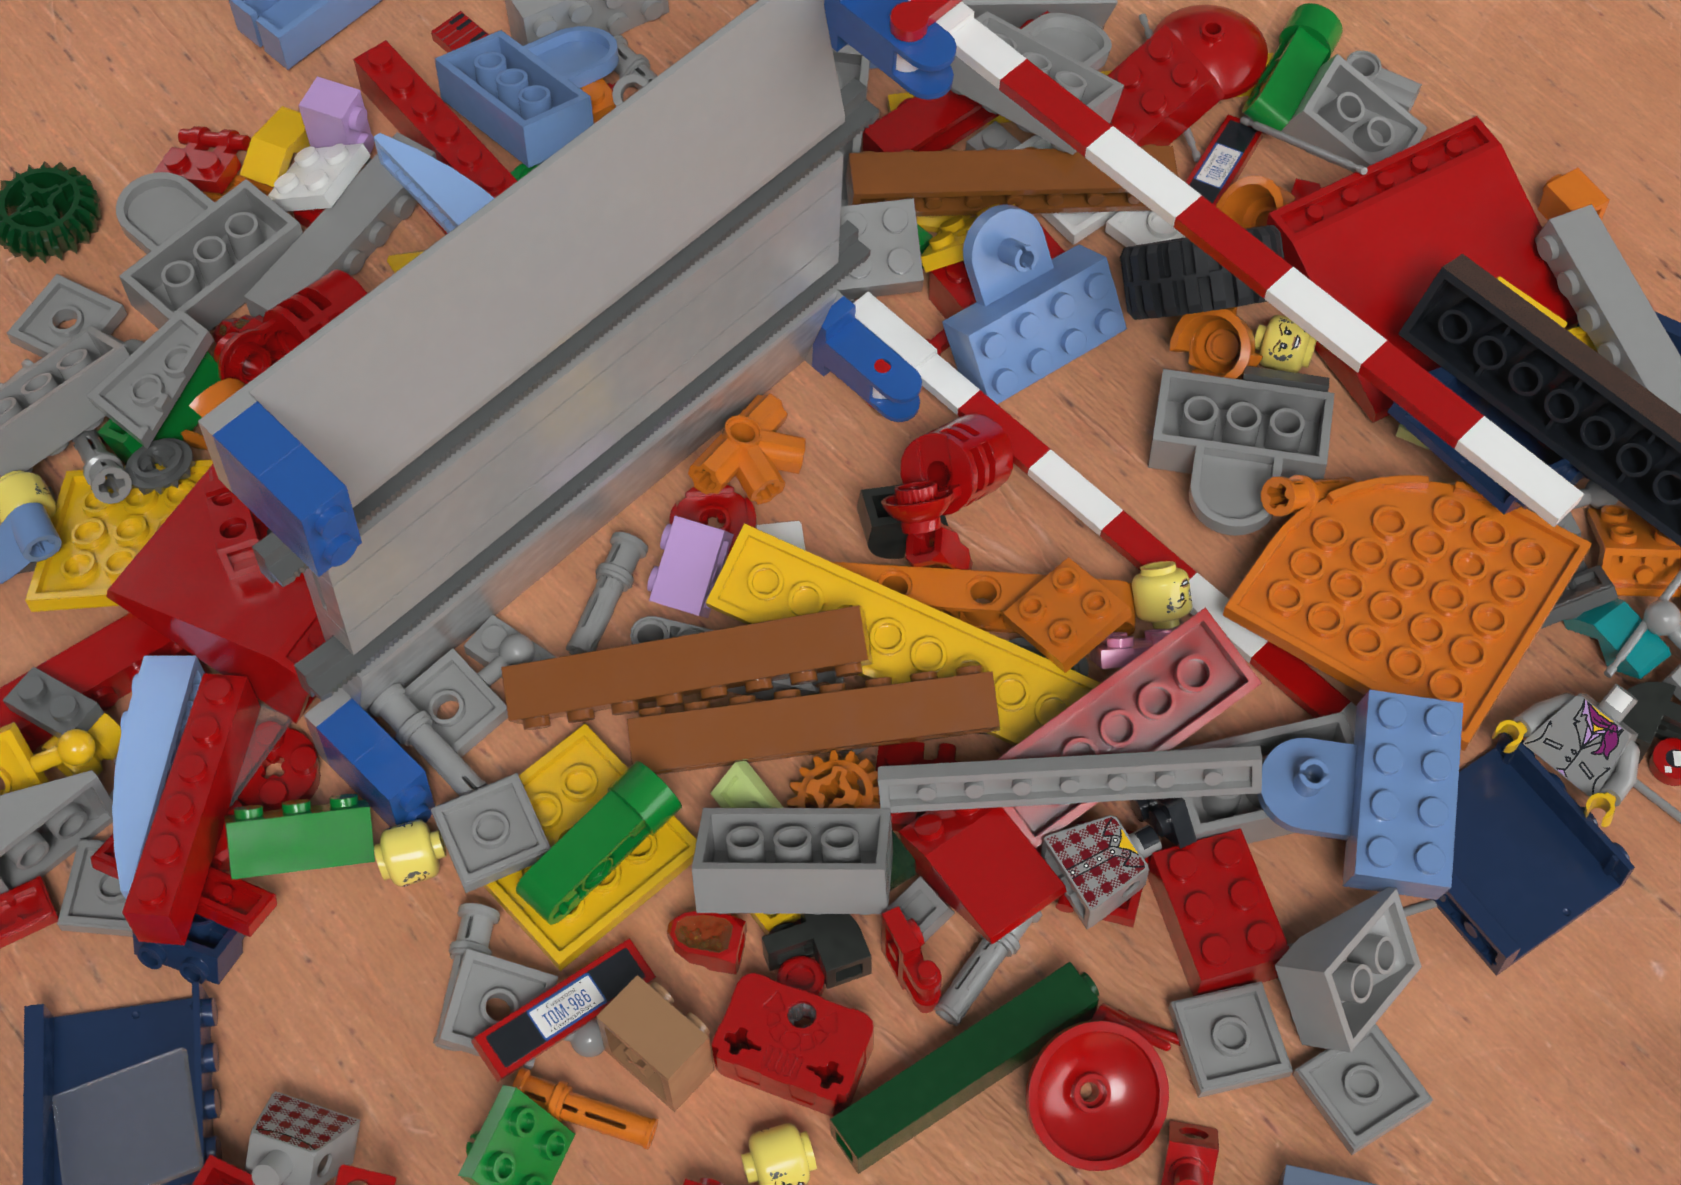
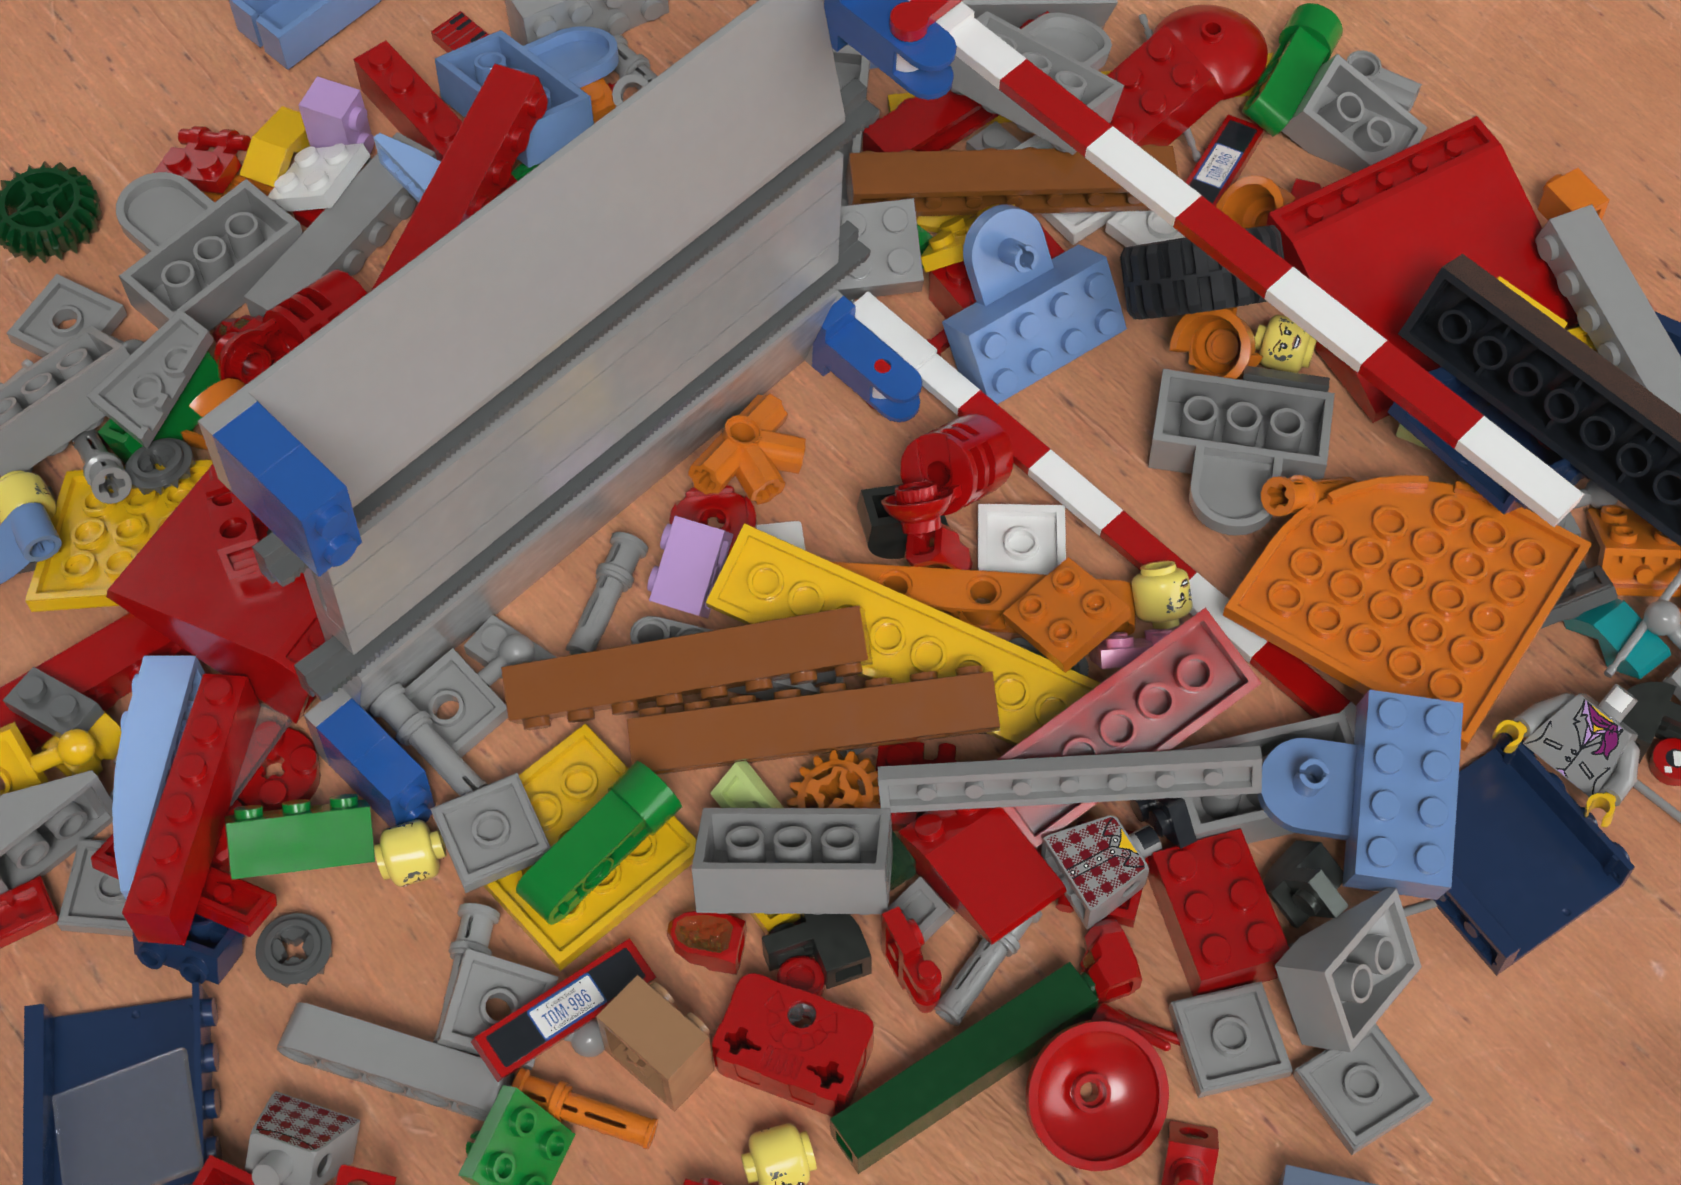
light grey piece [1240,116,1368,175] -> none
none -> dark grey gear [256,913,333,988]
none -> light grey beam [277,1002,515,1122]
none -> red brick [371,63,548,291]
none -> white plate [978,504,1066,575]
none -> red rock [1080,918,1142,1003]
none -> pearl dark grey brick [1263,840,1349,929]

